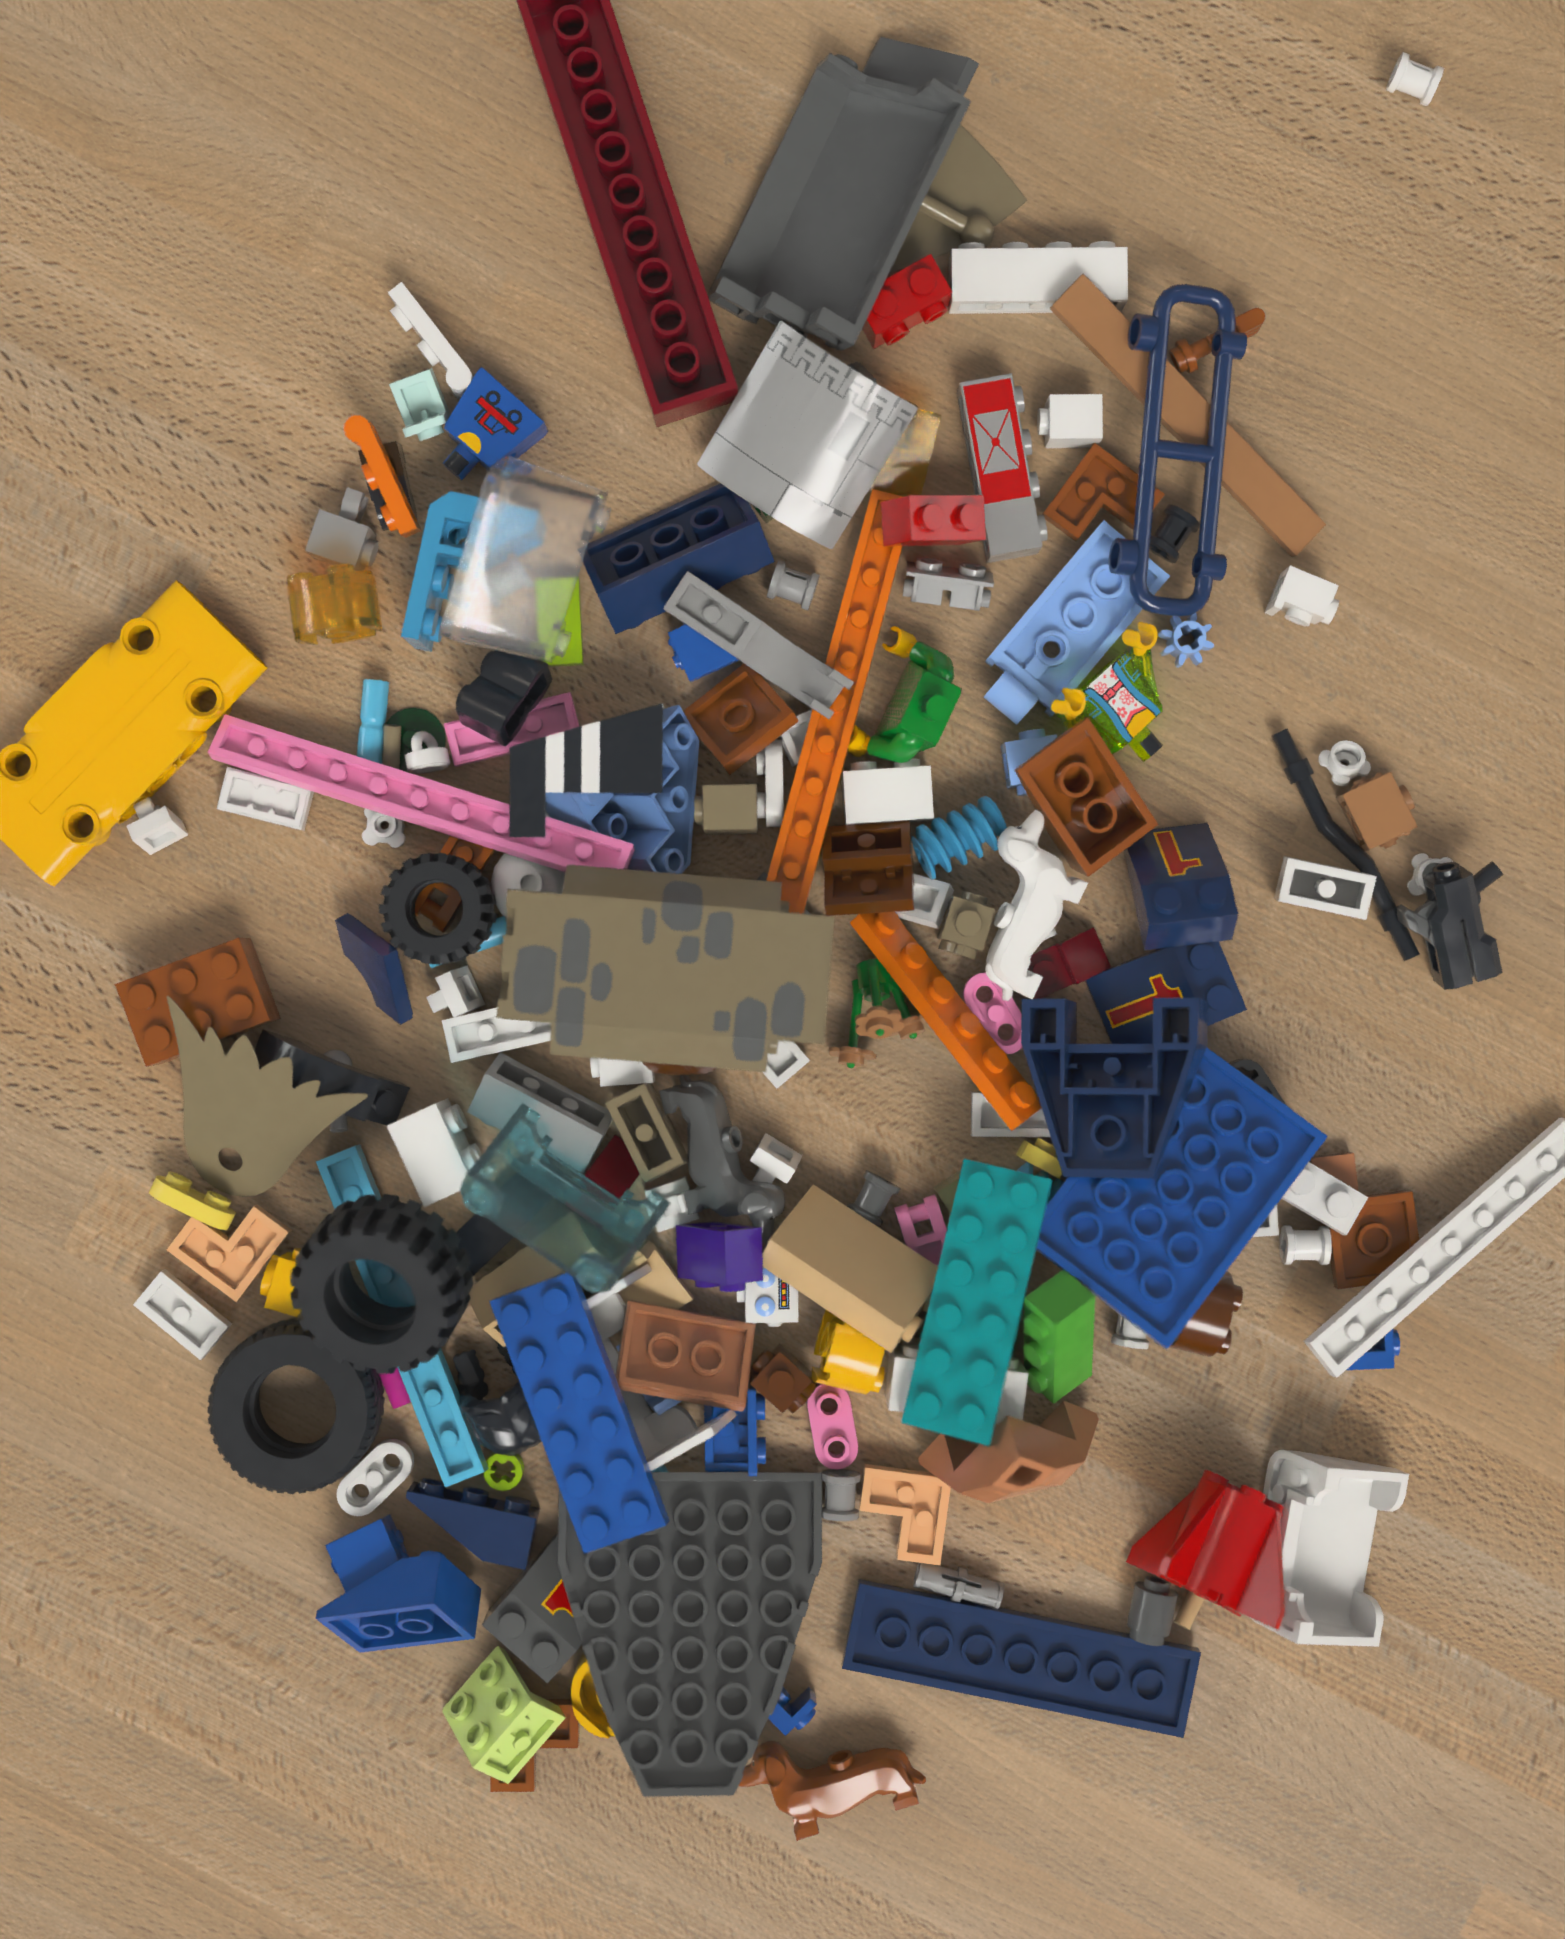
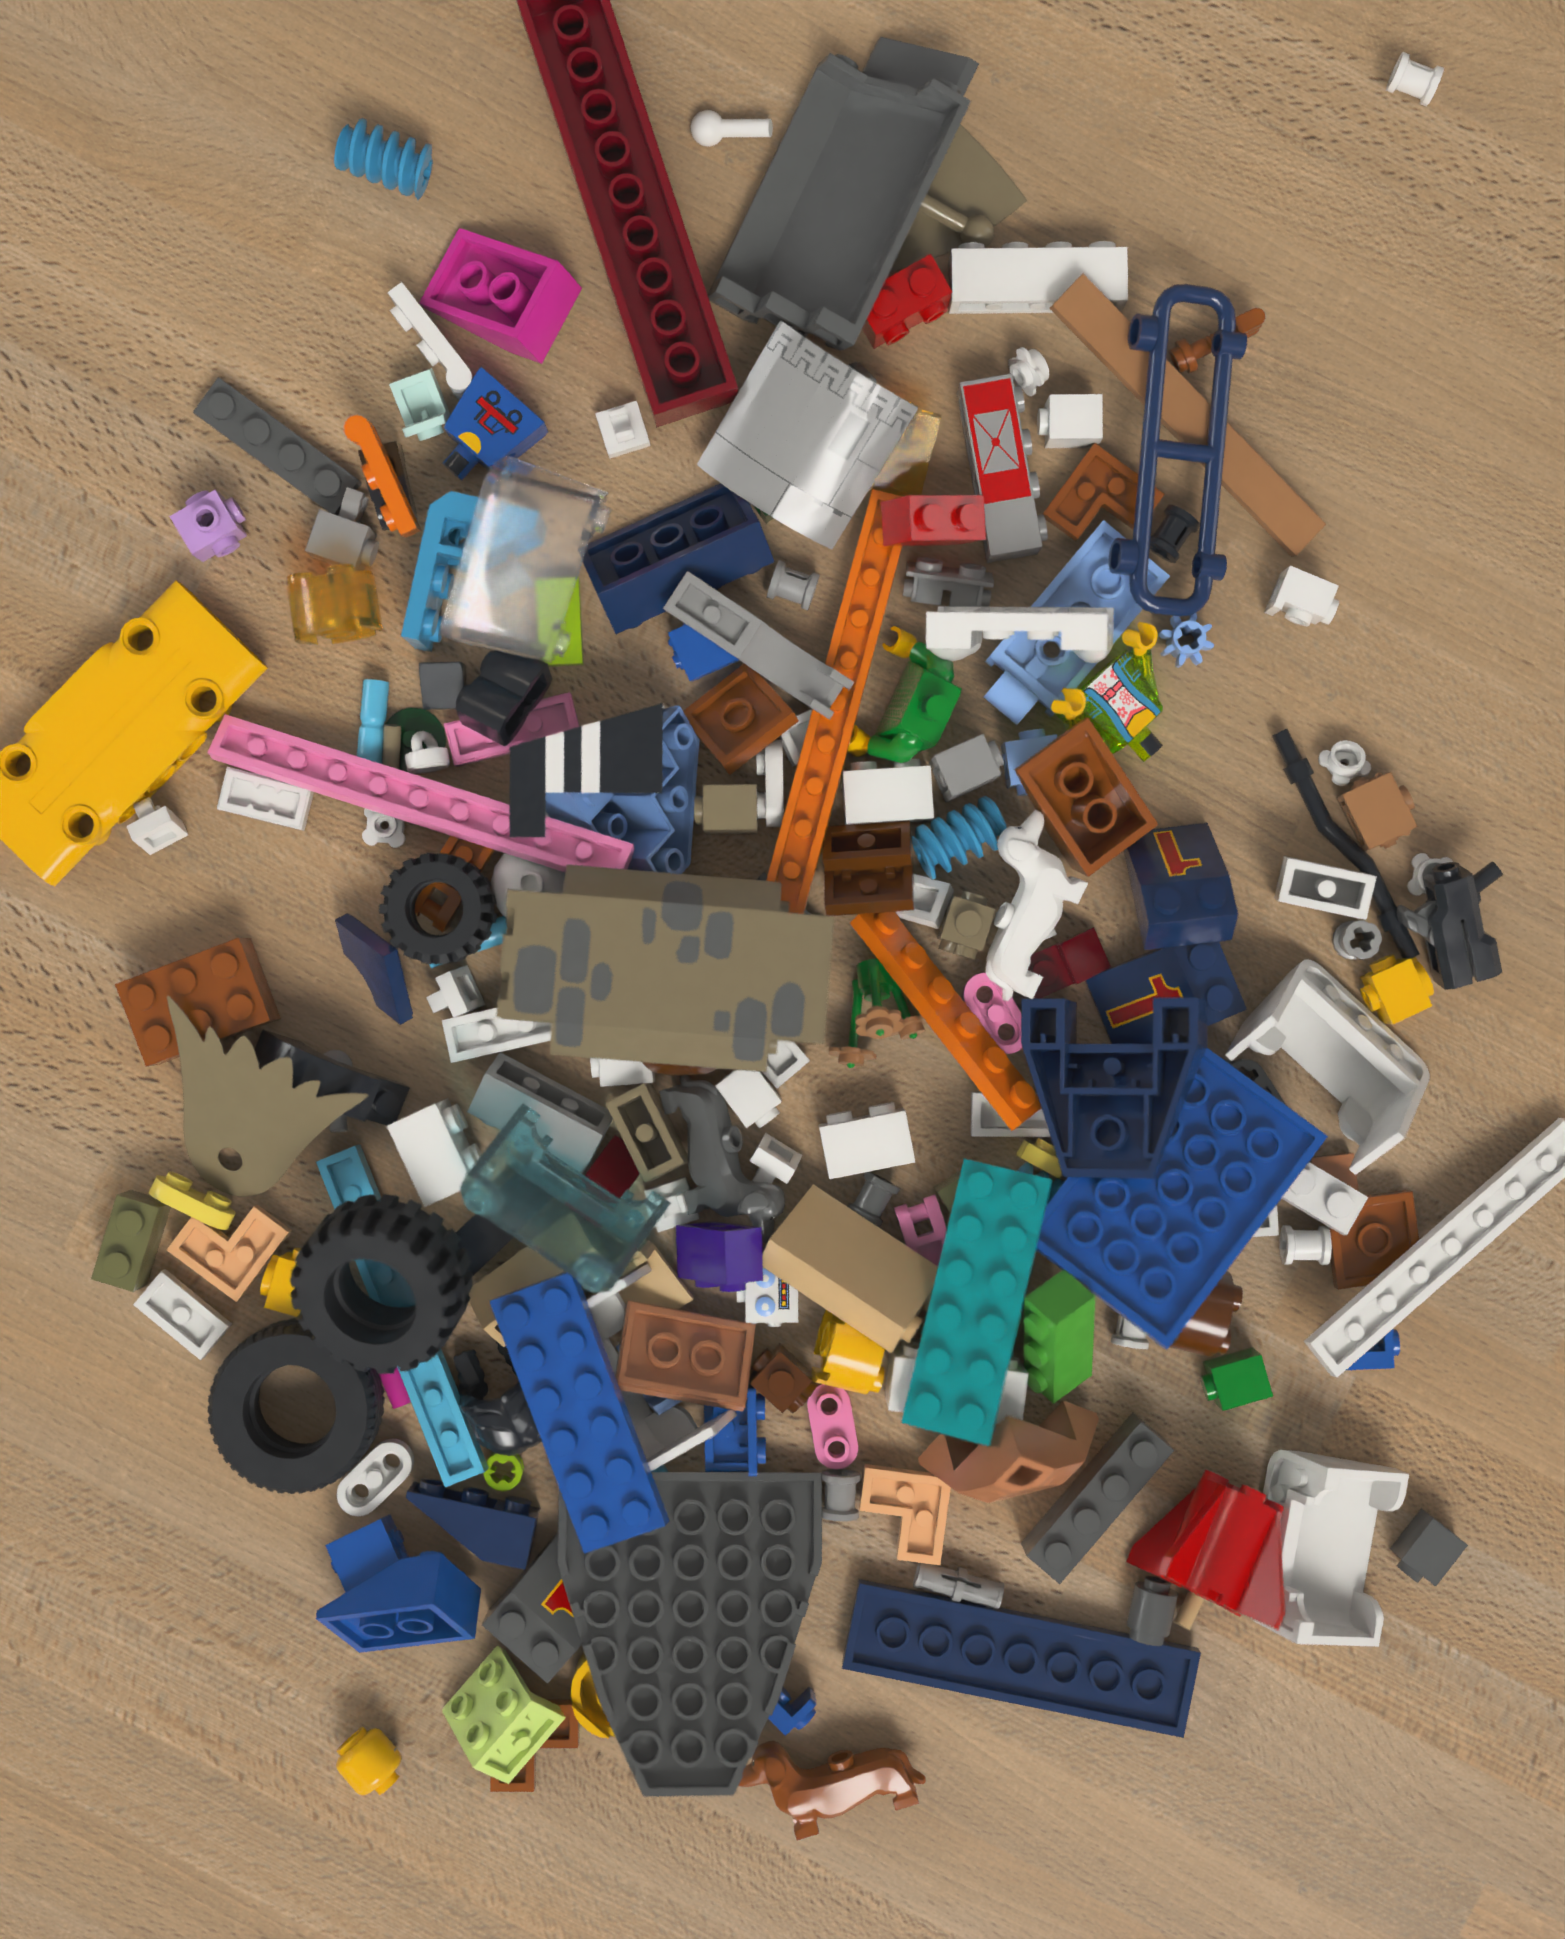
none -> olive brick [91,1190,171,1292]
none -> lavender brick [169,490,247,562]
none -> dark grey plate [193,377,362,516]
none -> dark azure piece [334,118,433,200]
none -> yellow head [336,1727,402,1795]
none -> dark pink slope [419,228,582,364]
none -> black slope [419,662,467,710]
none -> white tile [595,401,651,459]
none -> white bar [690,110,773,147]
none -> white brick [715,1070,782,1128]
none -> white brick [819,1102,915,1179]
none -> white piece [926,606,1114,663]
none -> light grey brick [928,734,1004,802]
none -> white plate [1008,347,1049,396]
none -> dark grey brick [1021,1412,1174,1584]
none -> green brick [1200,1347,1274,1411]
none -> white windscreen [1225,959,1430,1175]
none -> light grey bush [1332,920,1382,960]
none -> yellow brick [1360,954,1434,1024]
none -> dark grey brick [1390,1508,1468,1587]

